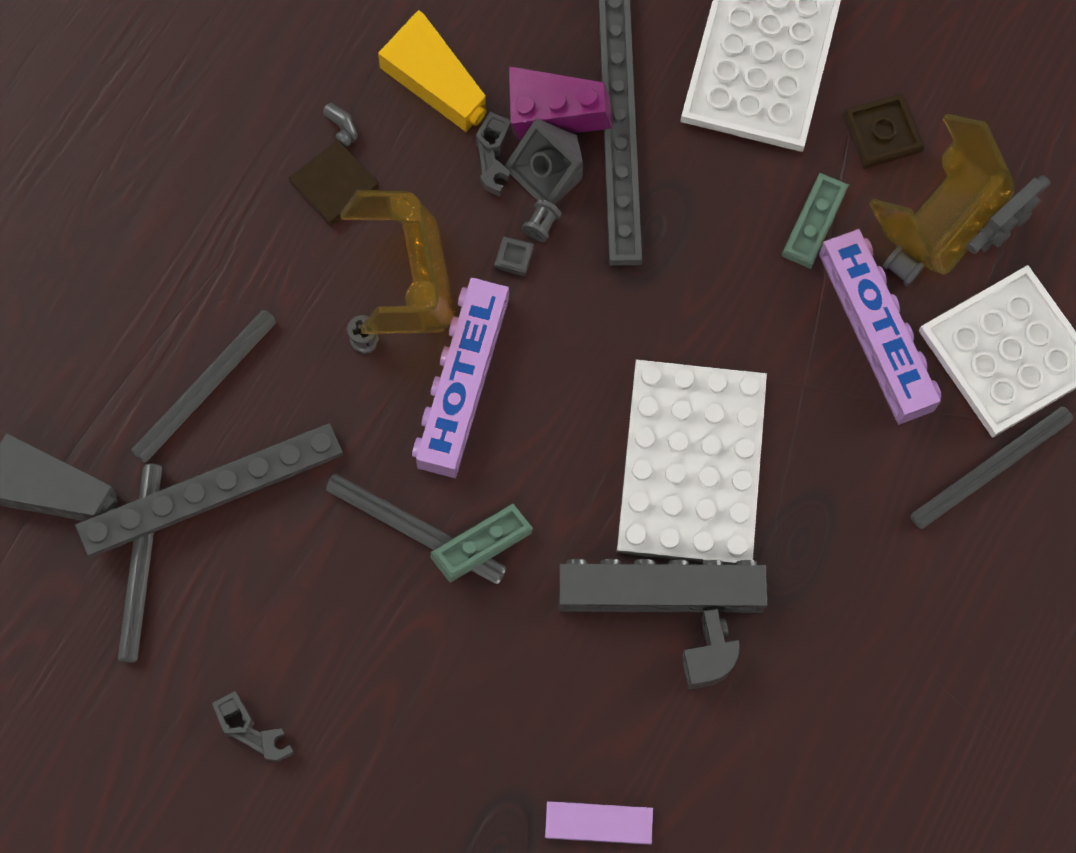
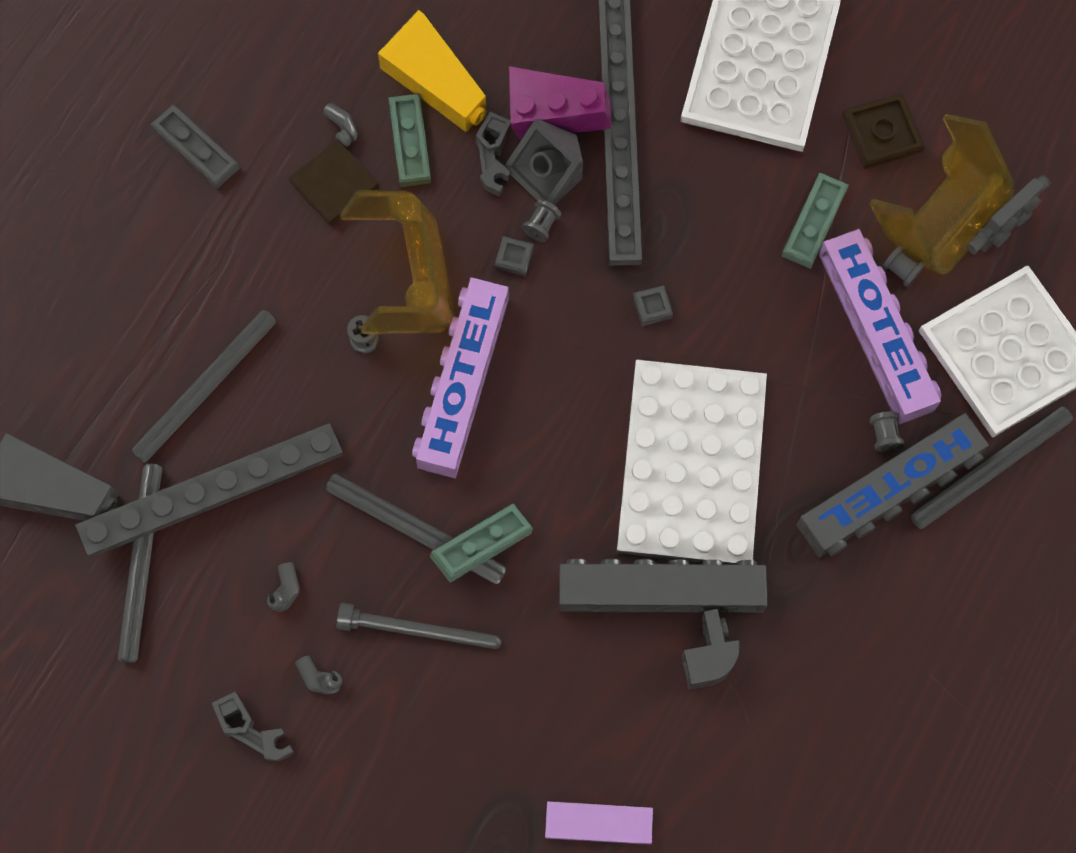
none -> dark grey tile [150,104,240,189]
none -> dark grey arm [267,562,300,612]
none -> dark grey arm [294,655,342,695]
none -> dark grey piece [336,602,501,649]
none -> sand green tile [388,94,431,187]
none -> dark grey tile [633,285,673,326]
none -> dark grey brick [796,413,989,558]
none -> dark grey bush [869,411,904,453]

